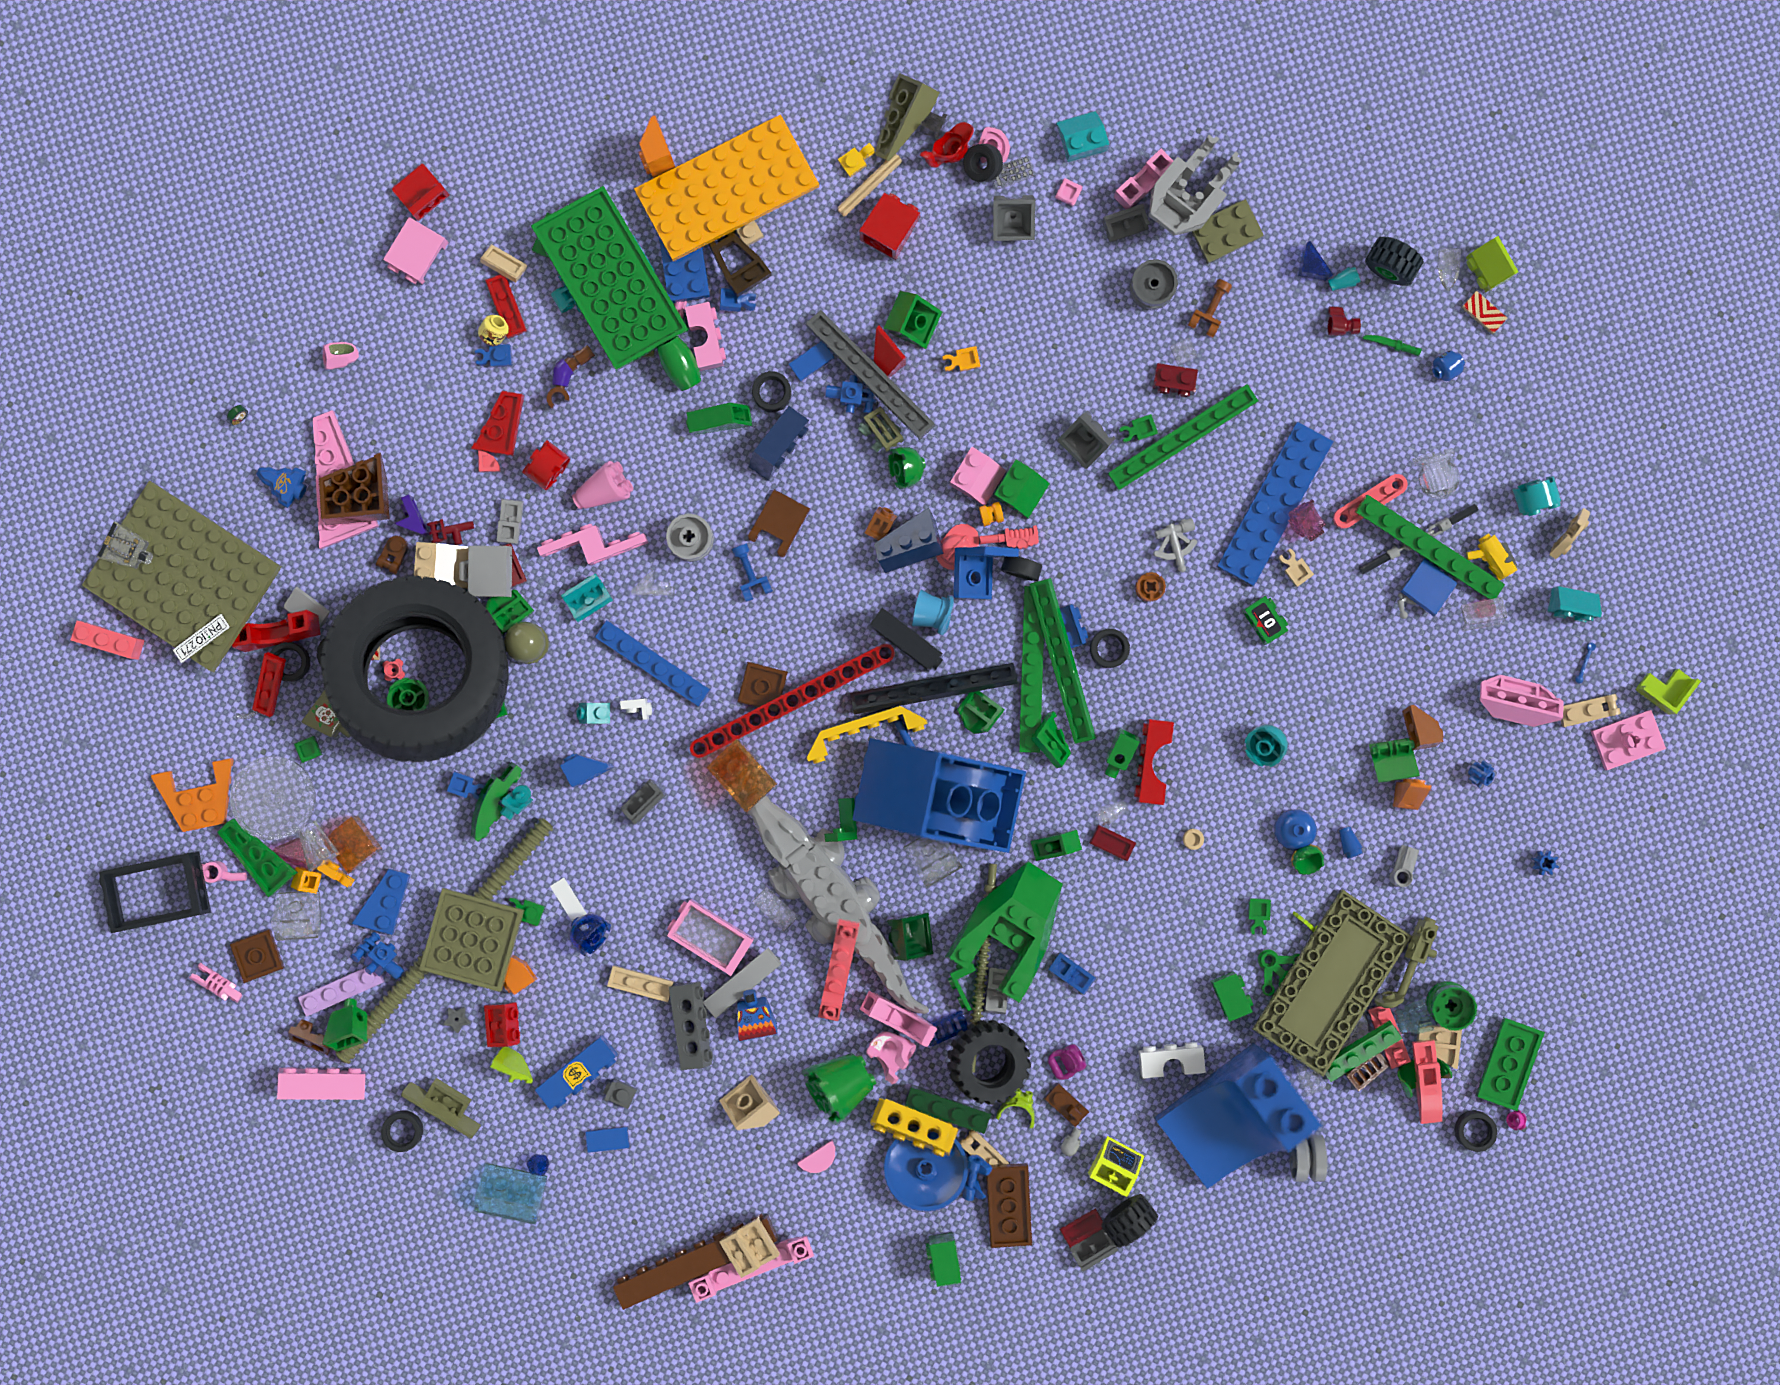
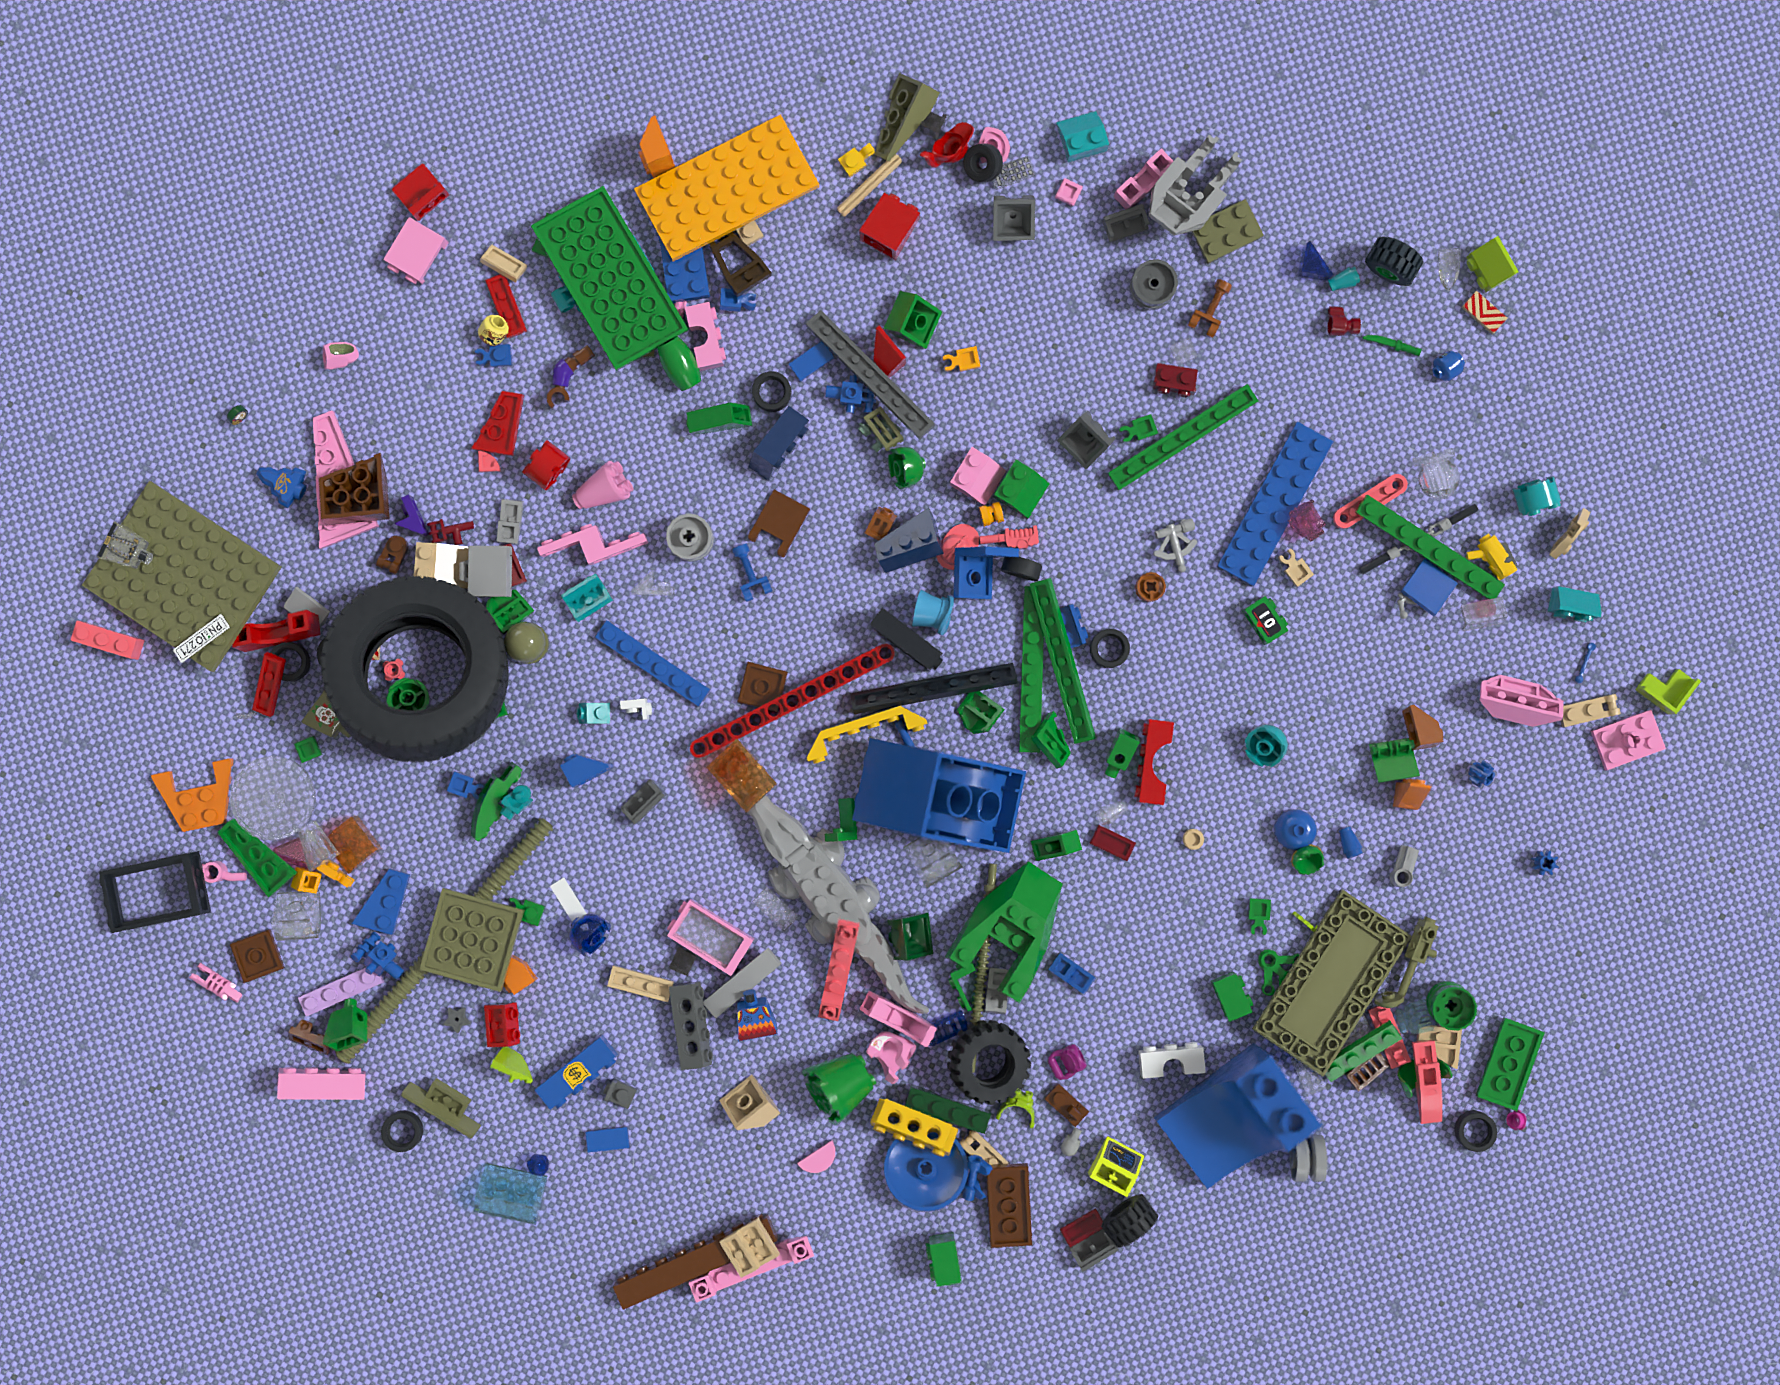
none -> clear smoke panel [668,947,698,976]

